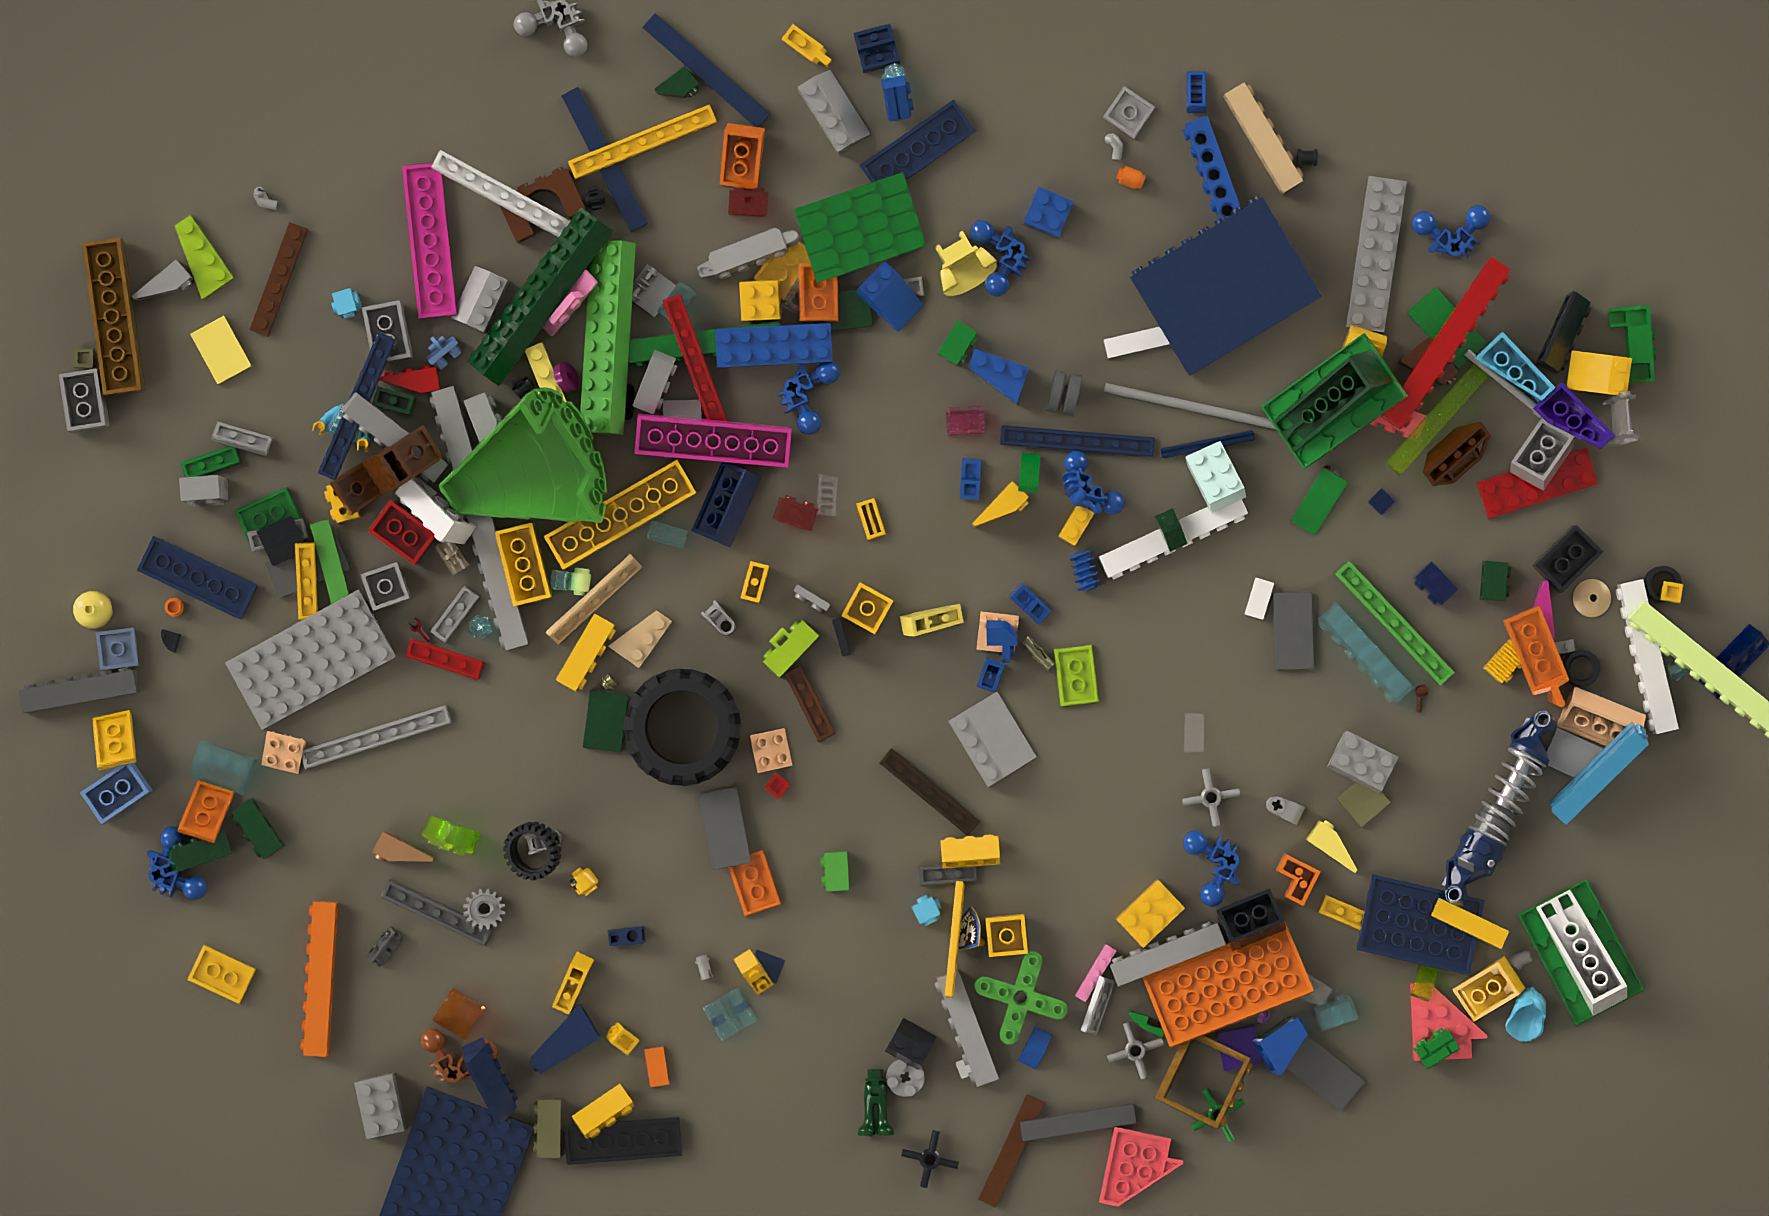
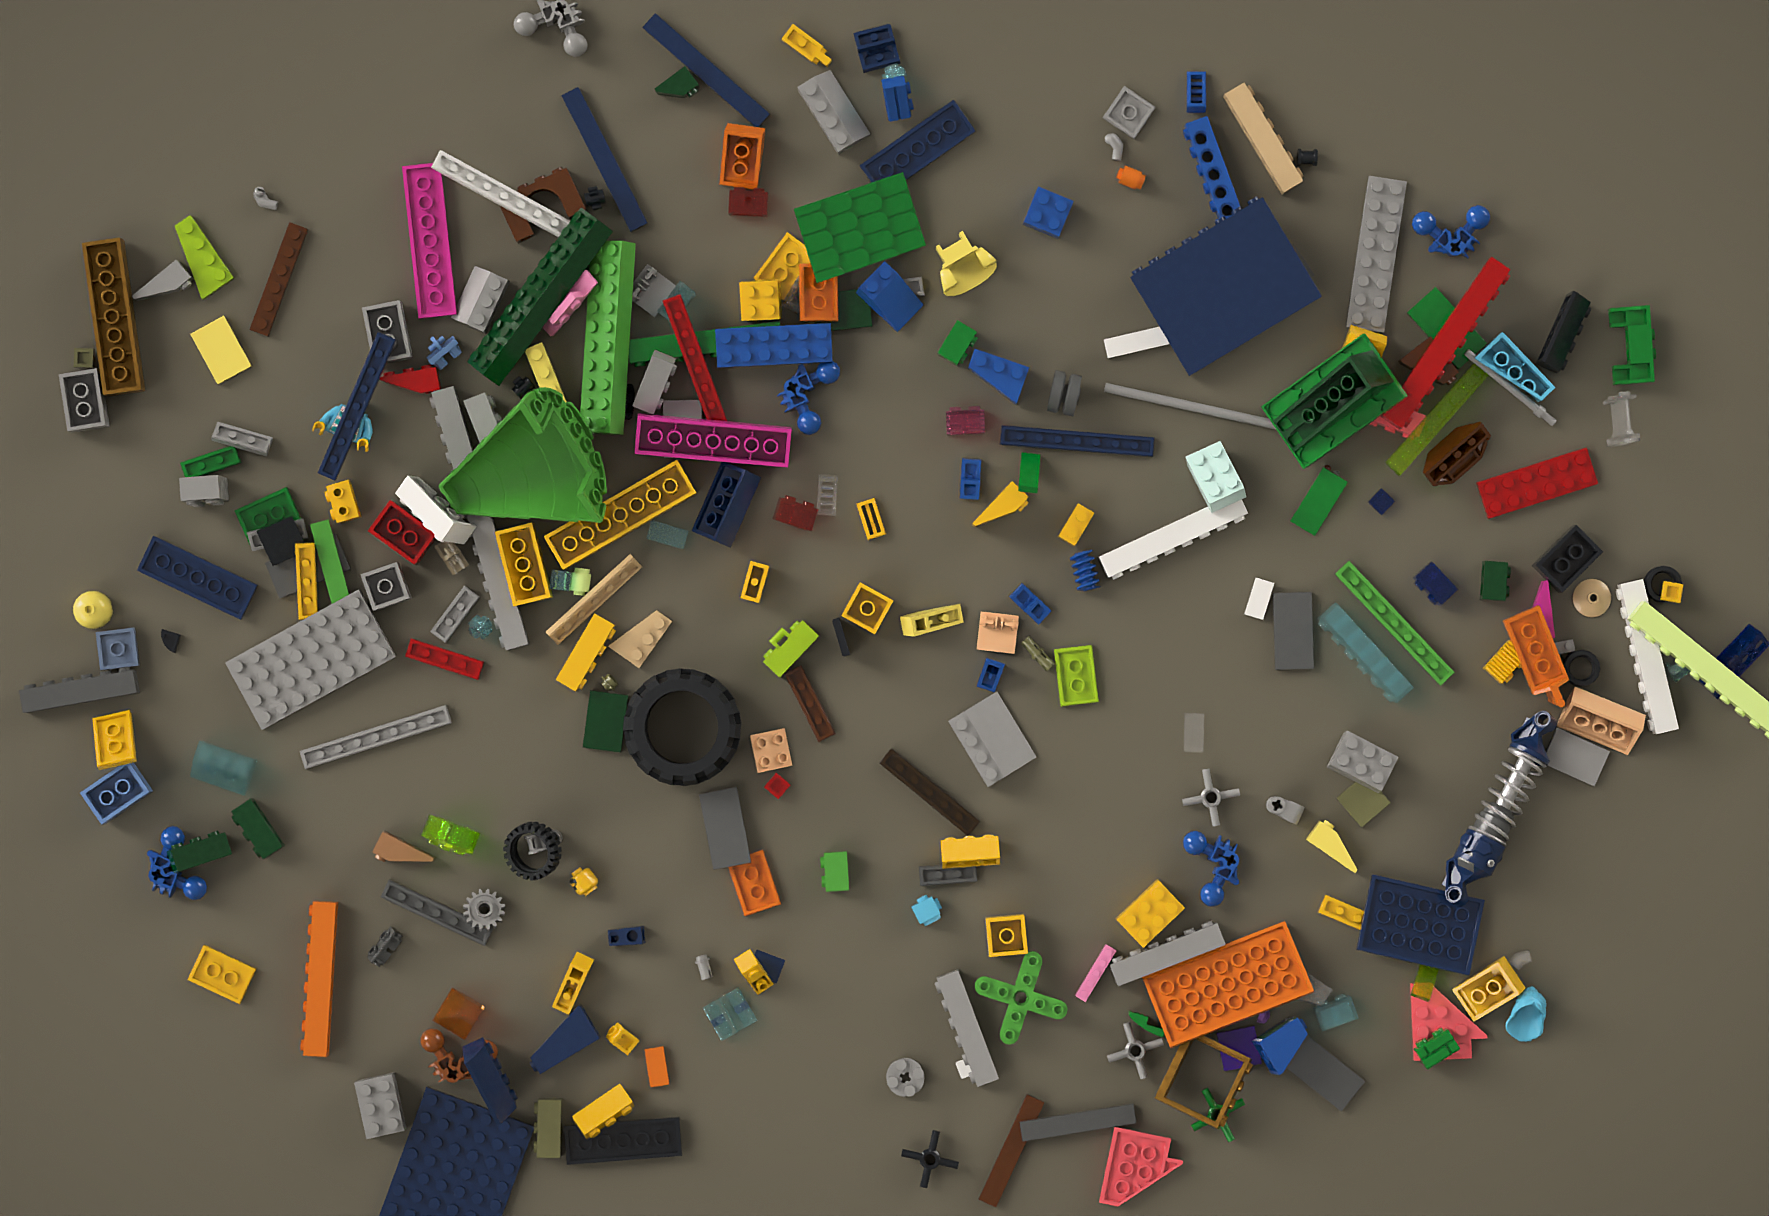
orange plate [164,598,184,617] -> none
orange tile [178,780,235,843] -> none
light nougat hinge [261,731,306,774] -> none
reddish brown bracket [330,425,444,515] -> none
medium azure brick [331,288,362,319] -> none
light grey brick [341,392,448,482] -> none
dark green brick [372,386,417,416] -> none
dark red hand [408,617,431,642] -> none
magenta piece [554,361,579,393] -> none
yellow tile [568,104,717,180] -> none
light grey hinge [697,228,800,279] -> none
light grey piece [701,600,736,636] -> none
light grey plate [794,584,831,613] -> none
dark green piece [858,1069,894,1136] -> none
black slope [885,1018,937,1070] -> none
yellow tile [945,881,965,999] -> none
shield [959,906,985,950] -> none
blue piece [970,220,1031,296] -> none
blue brick [986,620,1018,663] -> none
blue slope [1018,1026,1052,1069] -> none
blue piece [1062,451,1125,515] -> none
light grey tile [1081,976,1115,1035] -> none
dark green slope [1154,508,1187,552] -> none
dark blue axle [1161,430,1255,458] -> none
black brick [1216,889,1286,951] -> none
orange brick [1276,853,1321,906] -> none
reddish brown hand [1415,685,1428,712] -> none
yellow tile [1431,898,1509,949] -> none
light grey brick [1510,418,1575,491] -> none
piece [1518,879,1644,1027] -> none
dark purple wedge [1533,382,1615,449] -> none
dark azure brick [1550,722,1649,825] -> none
yellow slope [1566,351,1632,396] -> none

